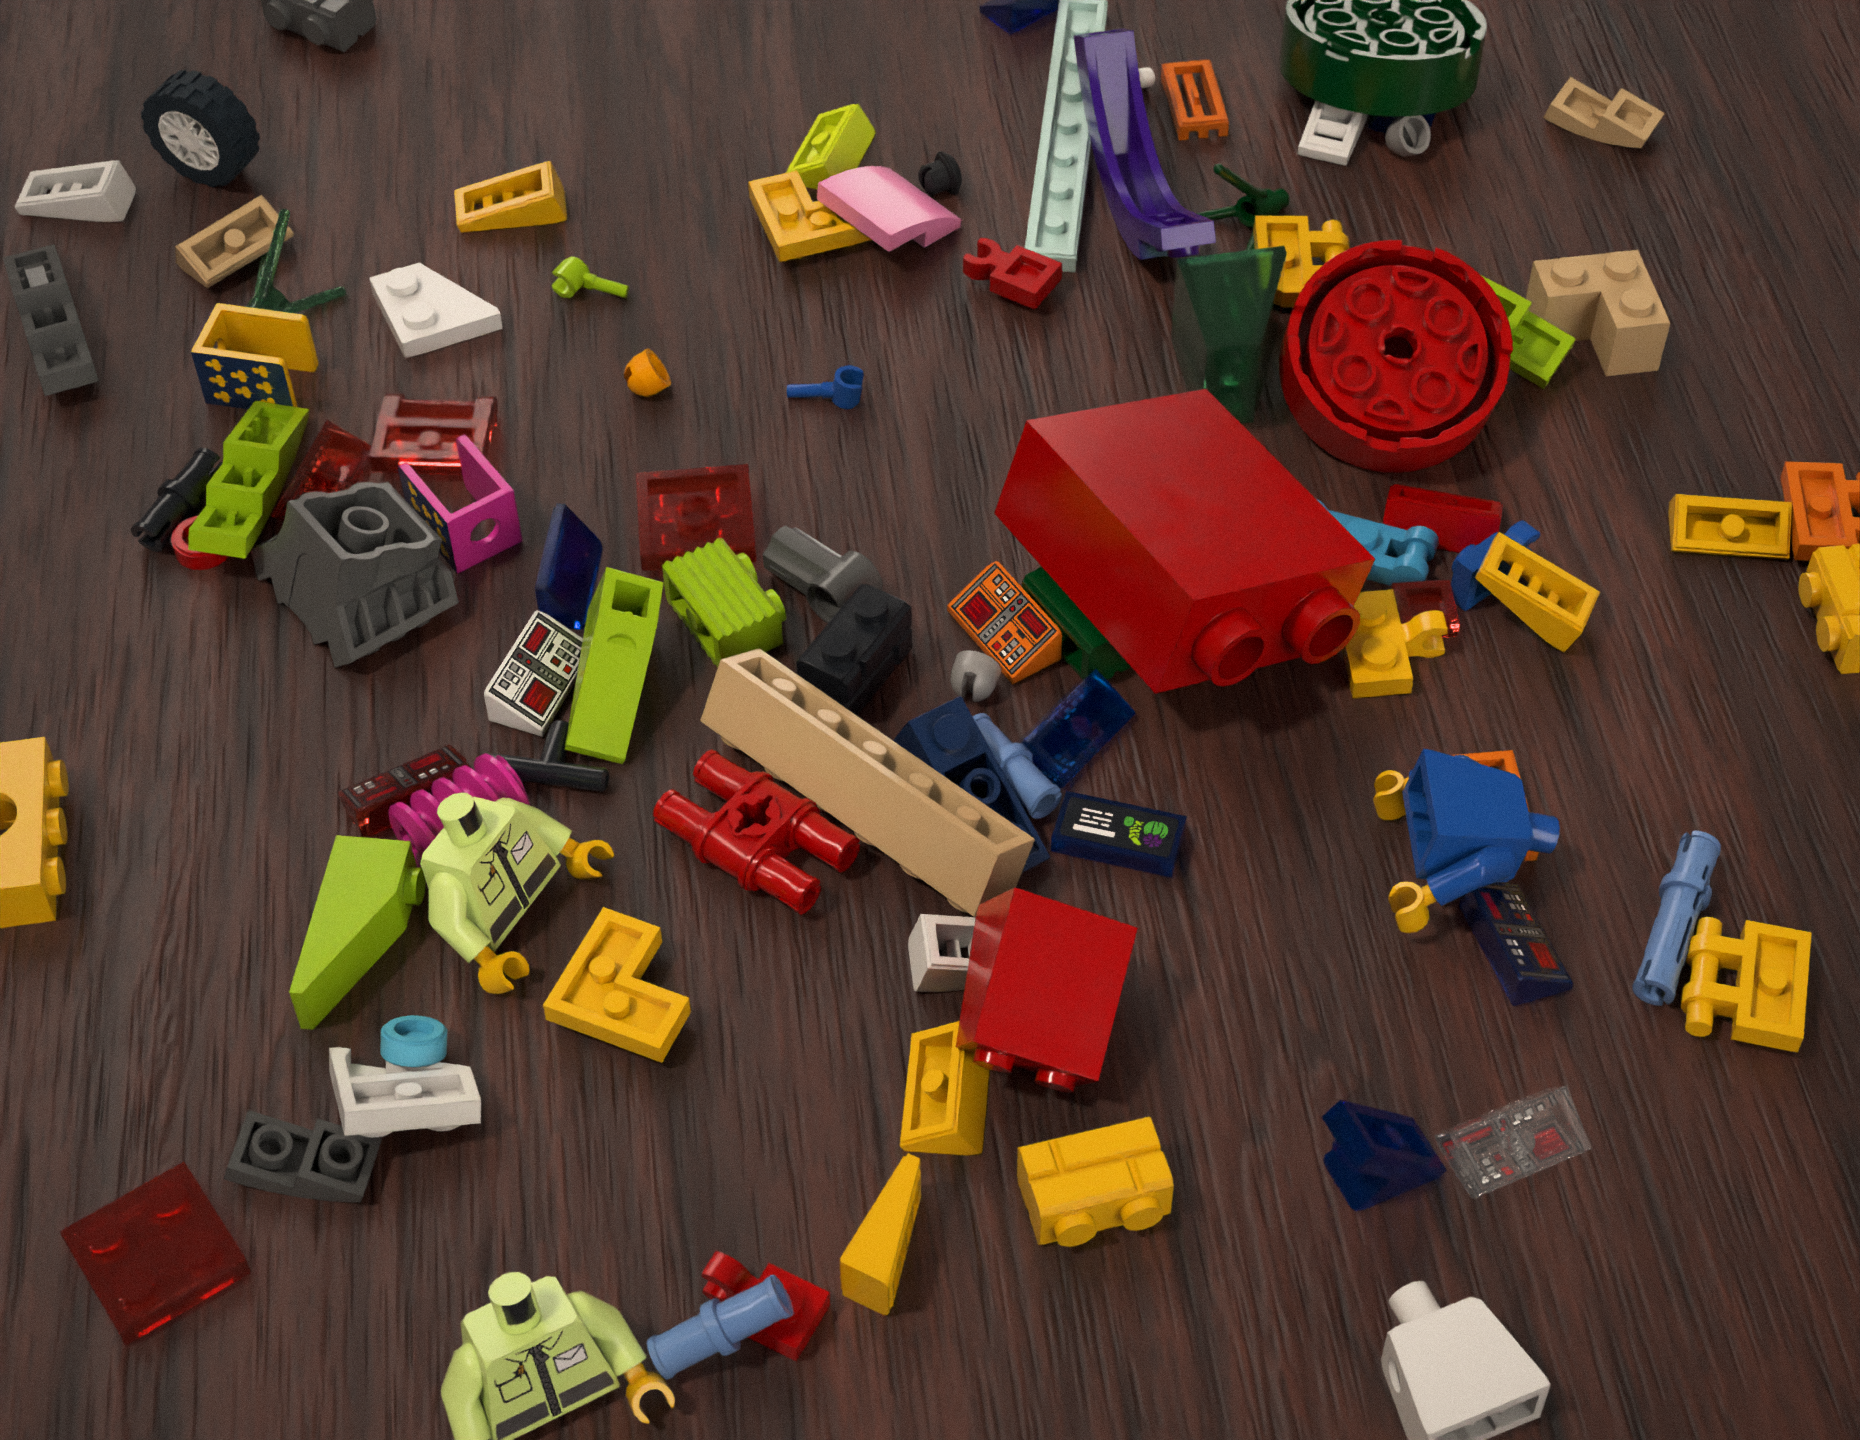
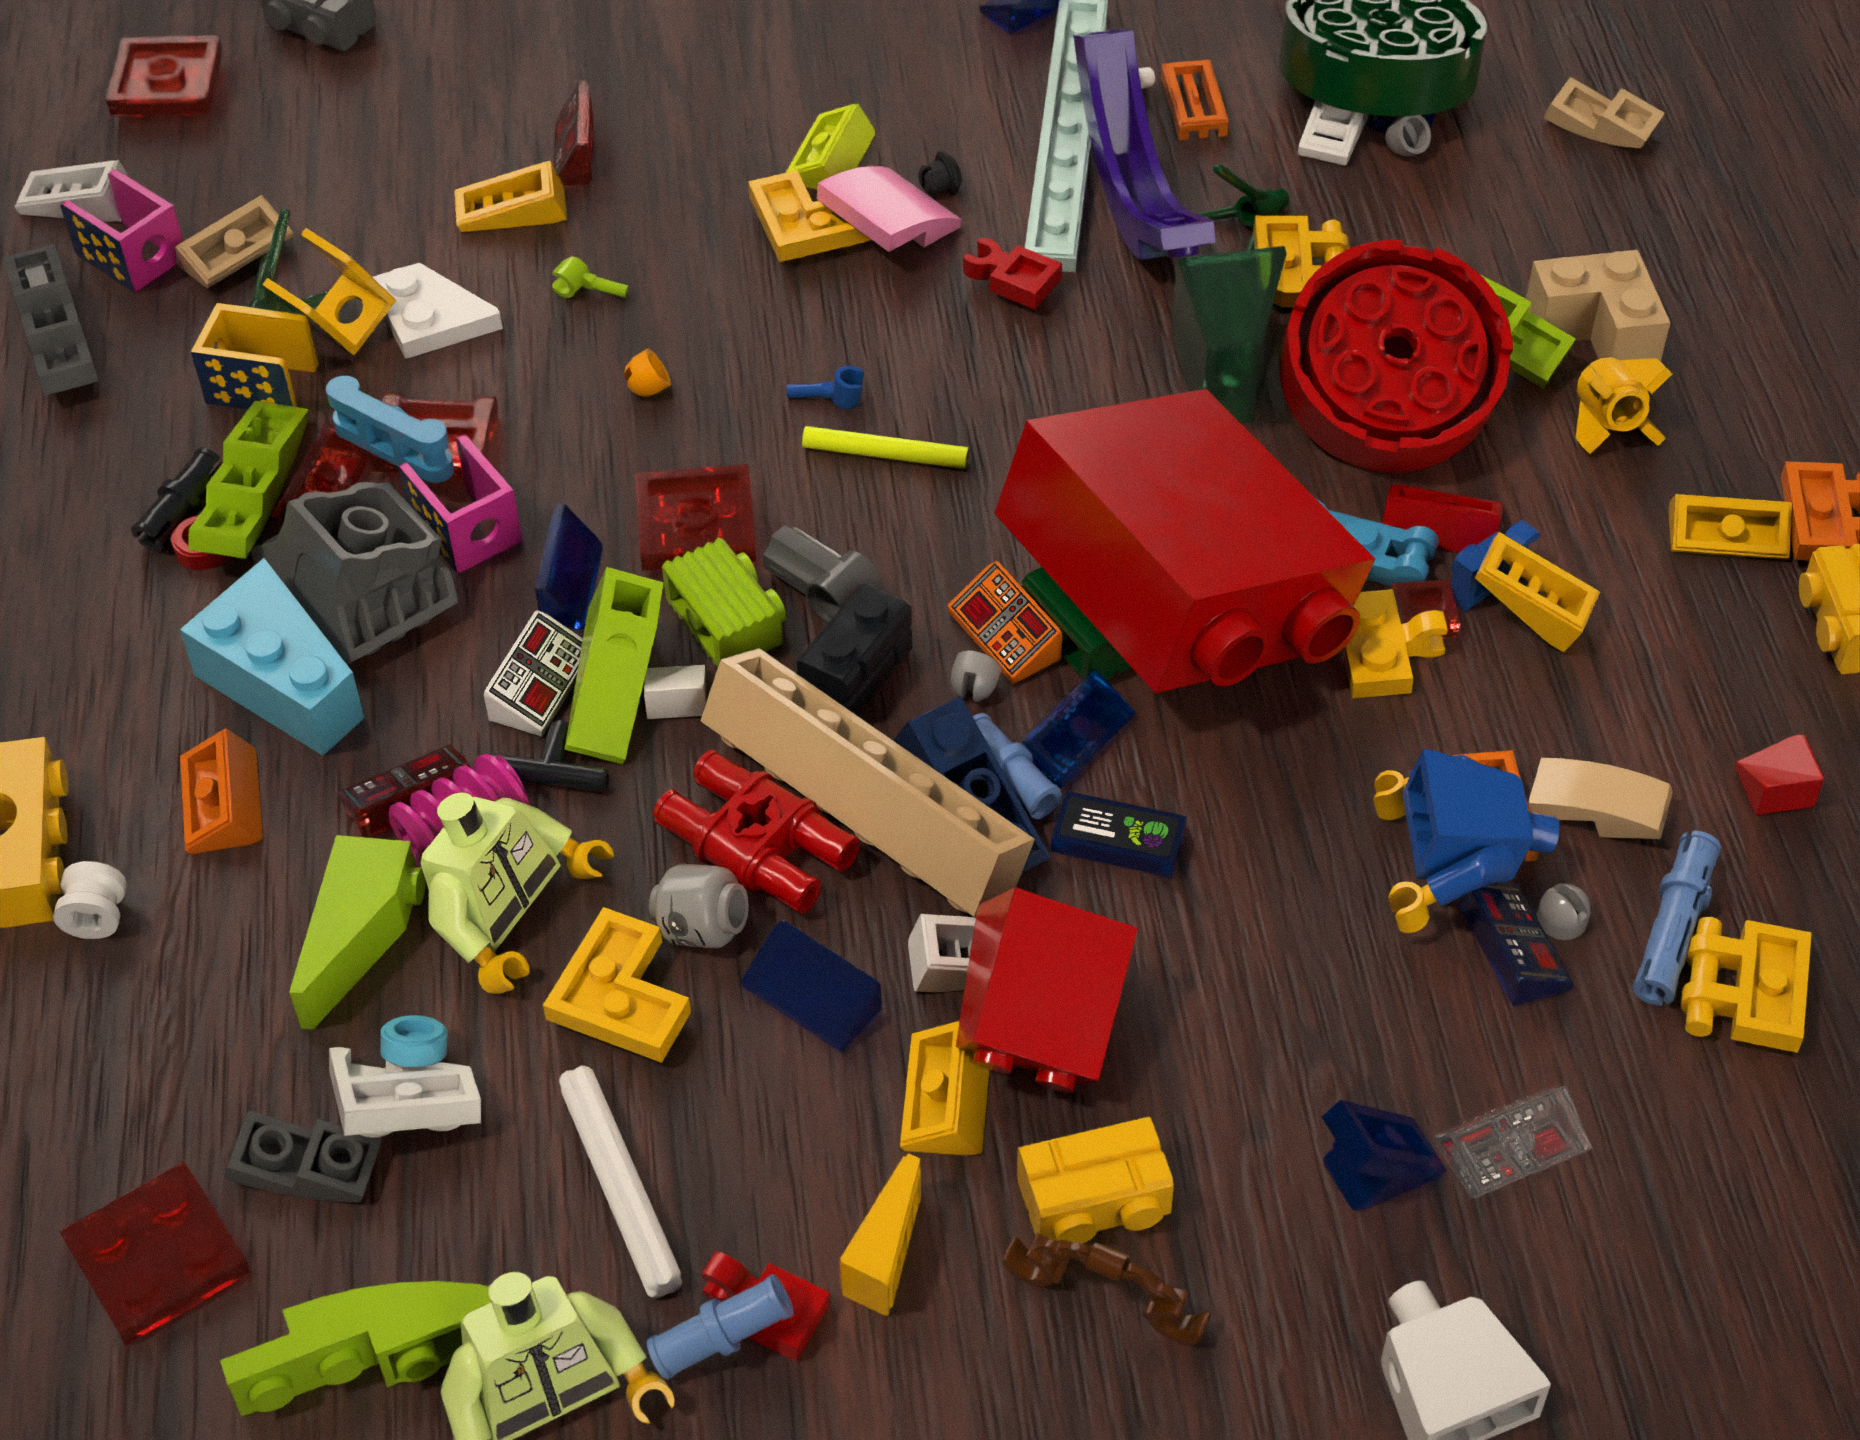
black wheel [141,70,260,187] -> none
none -> white wheel [53,861,127,939]
none -> dark pink piece [60,169,183,293]
none -> clear red plate [106,36,223,117]
none -> medium azure wedge [180,558,364,756]
none -> orange slope [180,728,263,855]
none -> lime slope [220,1281,491,1417]
none -> yellow piece [262,228,396,356]
none -> dark azure plate [326,376,454,483]
none -> clear red slope [554,80,594,186]
none -> white axle [559,1066,682,1298]
none -> white slope [644,665,707,719]
none -> light grey head [649,864,749,949]
none -> clear blue slope [741,920,882,1052]
none -> neon yellow piece [802,426,970,469]
none -> reddish brown piece [1002,1233,1211,1345]
none -> tan slope [1528,757,1673,839]
none -> light grey hinge [1537,883,1591,940]
none -> yellow brick [1576,357,1672,454]
none -> red slope [1735,734,1825,815]

